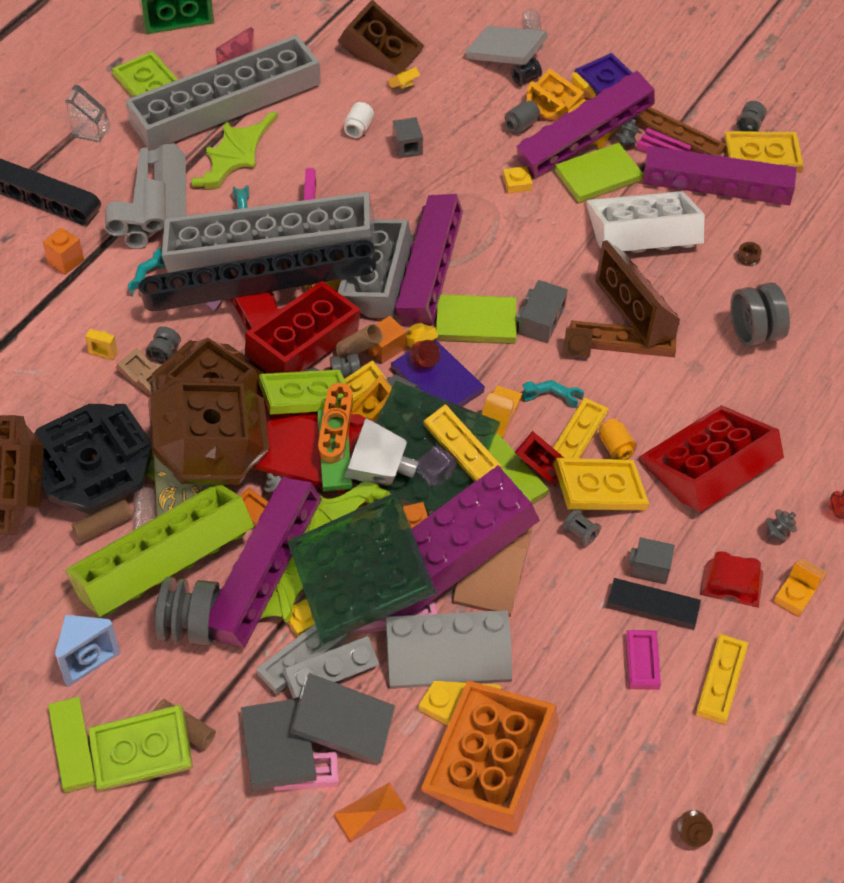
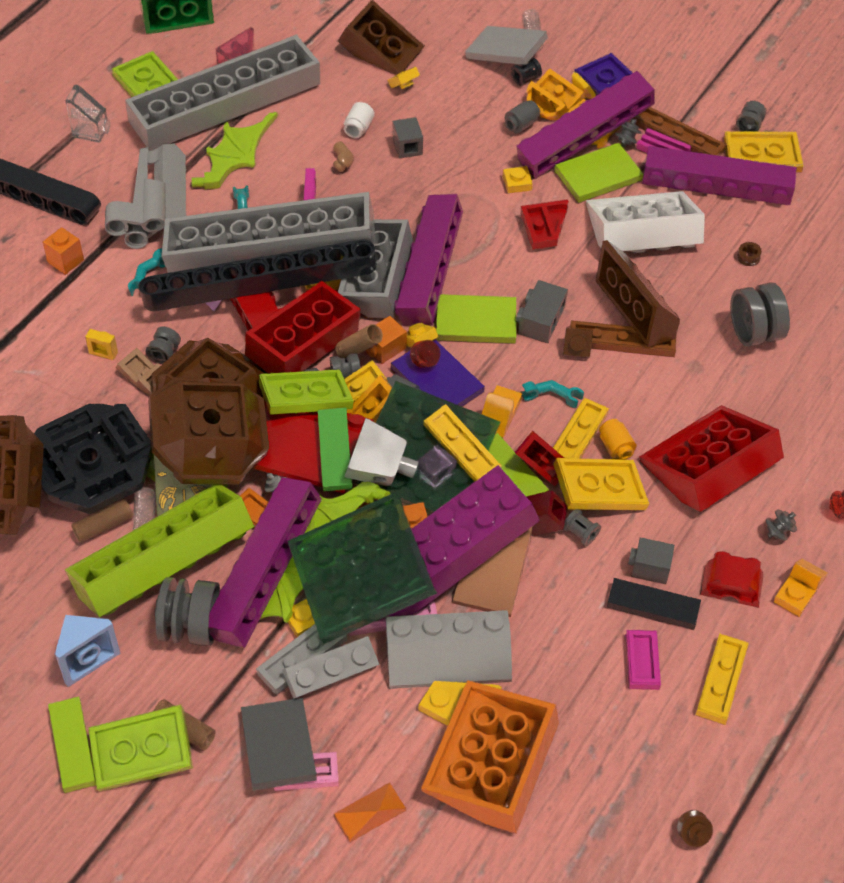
dark grey tile [290,673,395,765] -> none
orange beam [318,383,353,463] -> none
none -> medium nougat arm [333,141,354,172]
none -> red wing [520,199,569,250]
none -> dark red brick [526,490,567,536]

